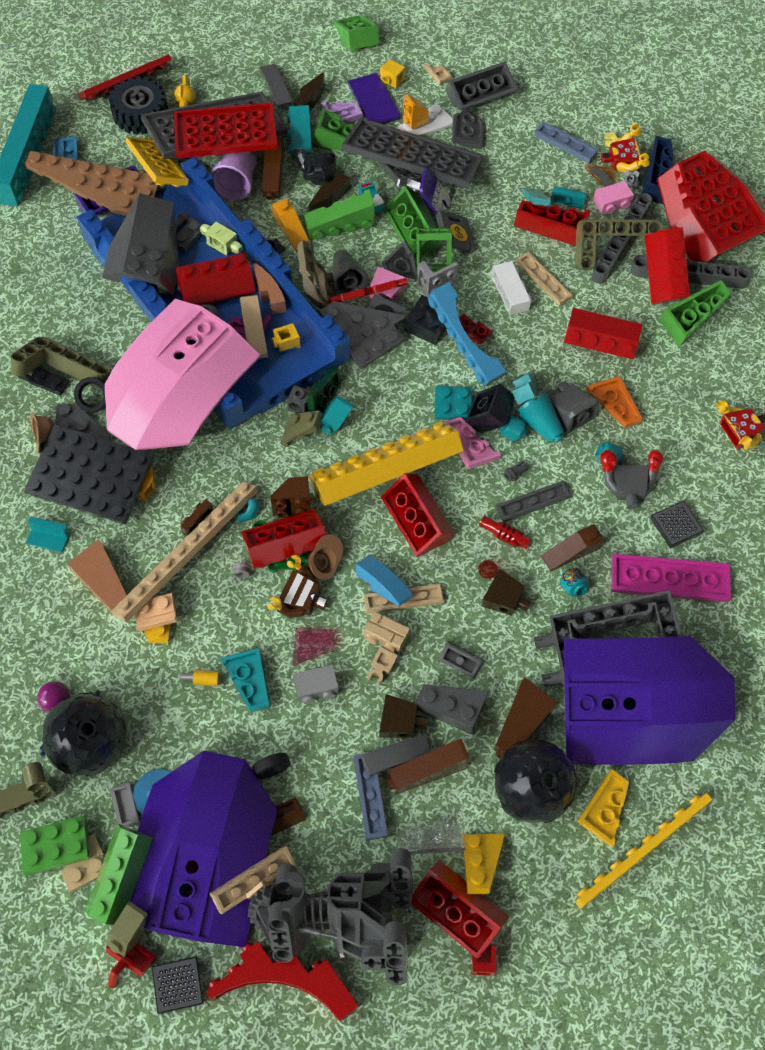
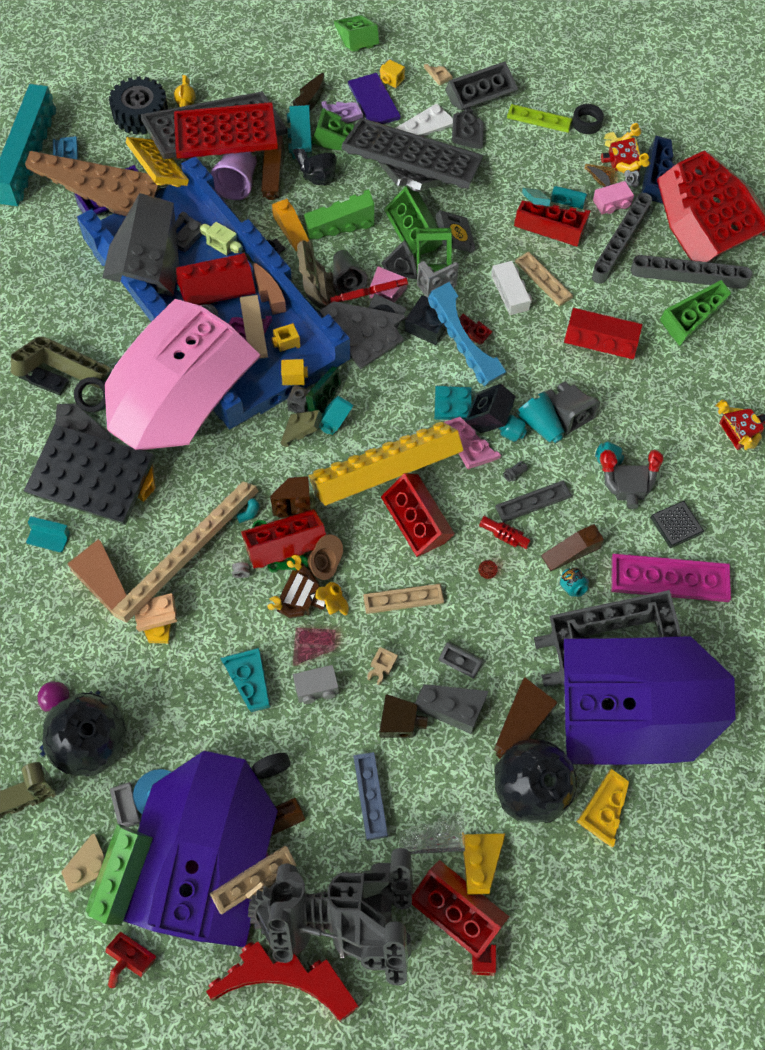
bright green plate [20,816,90,876] -> none
medium nougat piece [30,412,54,454] -> none
red plate [78,54,172,101] -> none
olive slope [107,901,147,958] -> none
tile [152,956,204,1015] -> none
yellow piece [180,670,220,686] -> none
reddish brown plate [181,499,212,536] -> none
dark grey slope [260,64,292,108] -> none
dark brown slope [309,172,350,212] -> none
dark azure slope [355,555,413,606] -> none
teal leg [359,180,385,214] -> none
dark grey slope [361,735,431,776] -> none
tan brick [364,611,410,654] -> none
reddish brown slope [386,738,469,795] -> none
light orange slope [403,94,429,130] -> none
dark purple piece [420,168,451,215] -> none
dark brown torso [481,569,532,616] -> none
teal slope [512,370,537,405] -> none
sand blue plate [534,121,598,164] -> none
olive beam [575,219,663,271] -> none
yellow plate [575,793,713,909] -> none
orange wing [586,376,643,428] -> none
red slope [644,227,690,304] -> none
none -> yellow brick [281,359,308,385]
none -> yellow plate [315,582,349,616]
none -> lime tile [507,104,572,133]
none -> black tyre [572,104,604,134]

